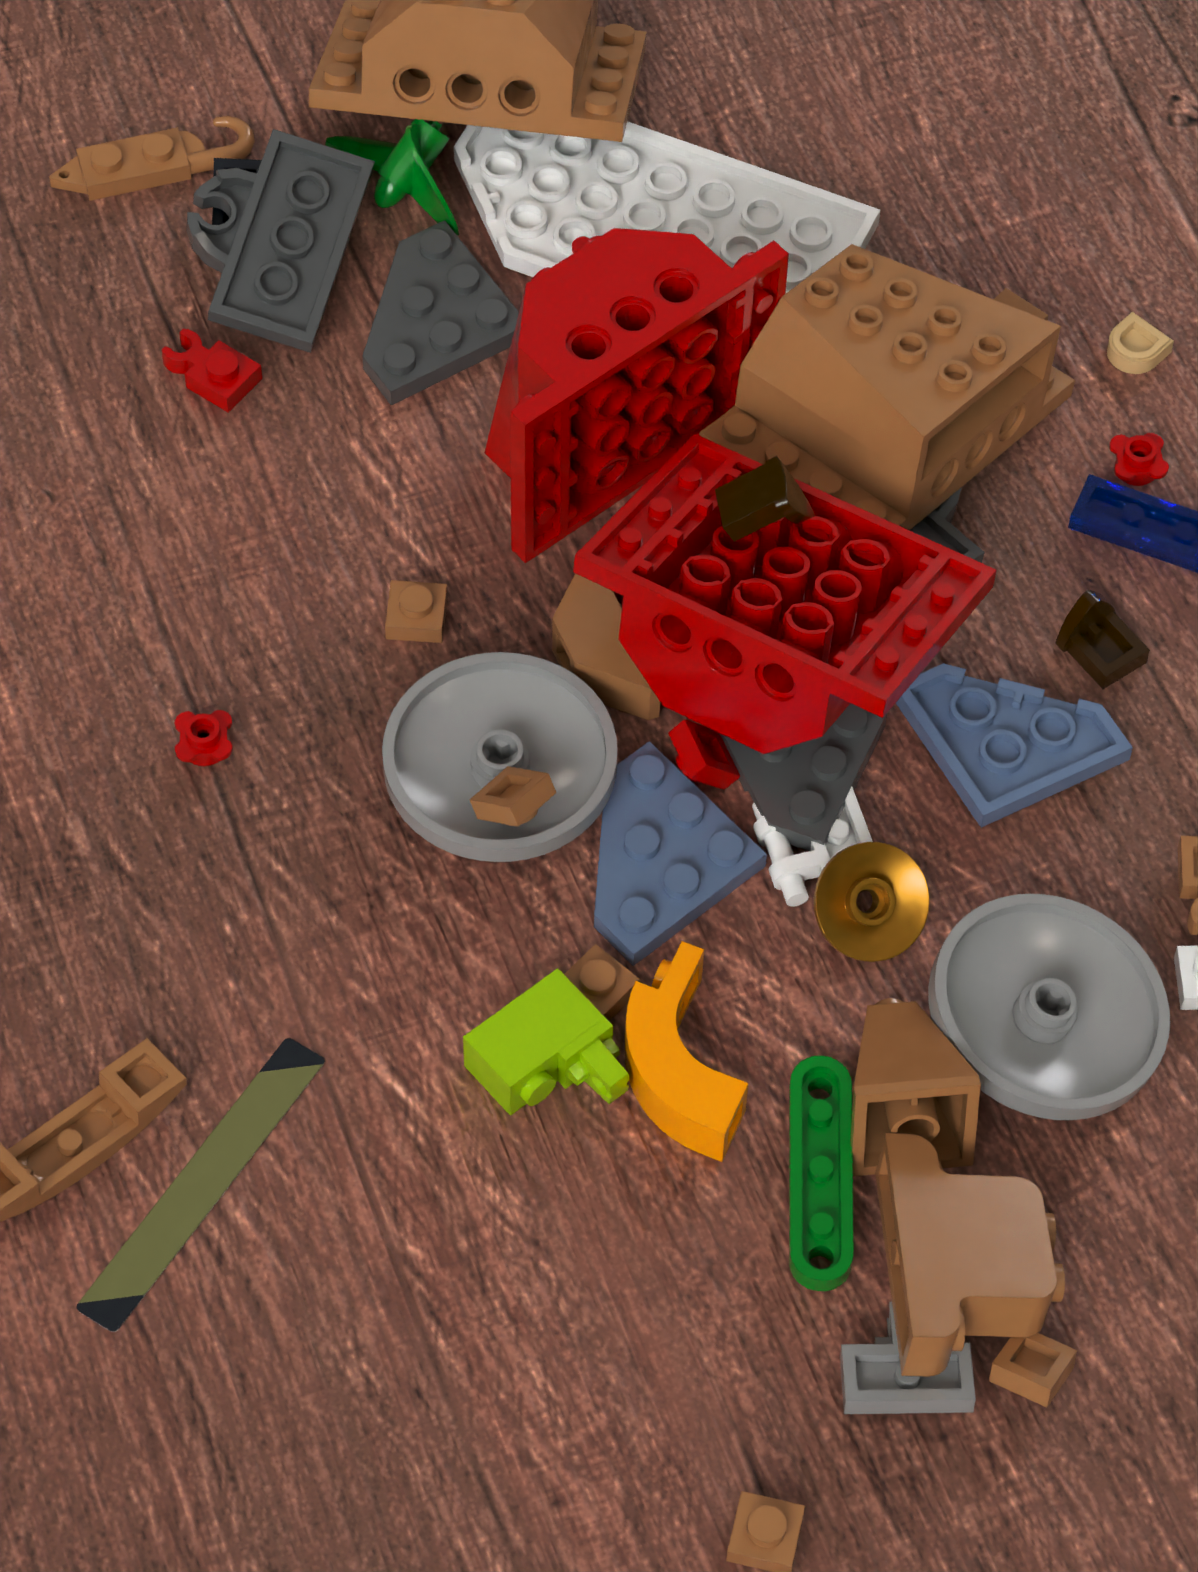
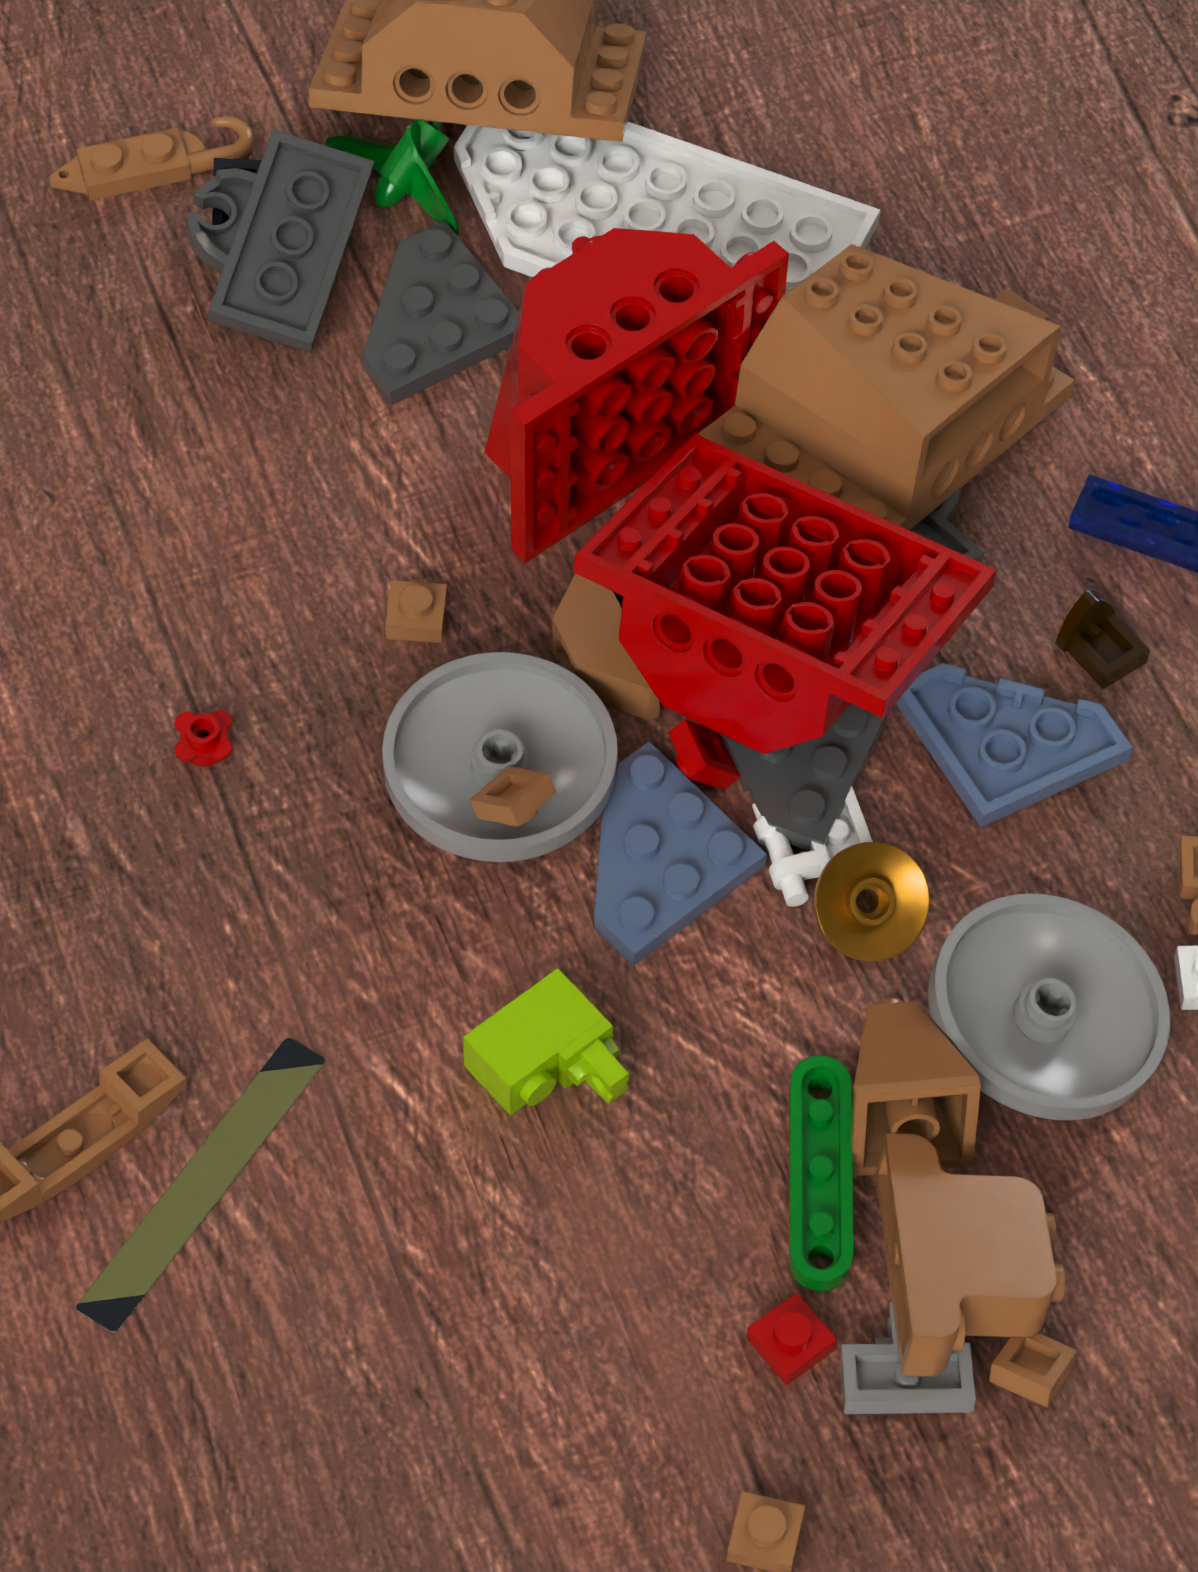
red plate [161,328,263,413] -> none
medium nougat plate [564,944,641,1021] -> none
light orange arch [624,941,749,1162] -> none
dark brown tile [715,456,815,542] -> none
tan tile [1107,312,1174,374] -> none
red plate [1109,433,1169,486] -> none
none -> red plate [746,1293,838,1386]

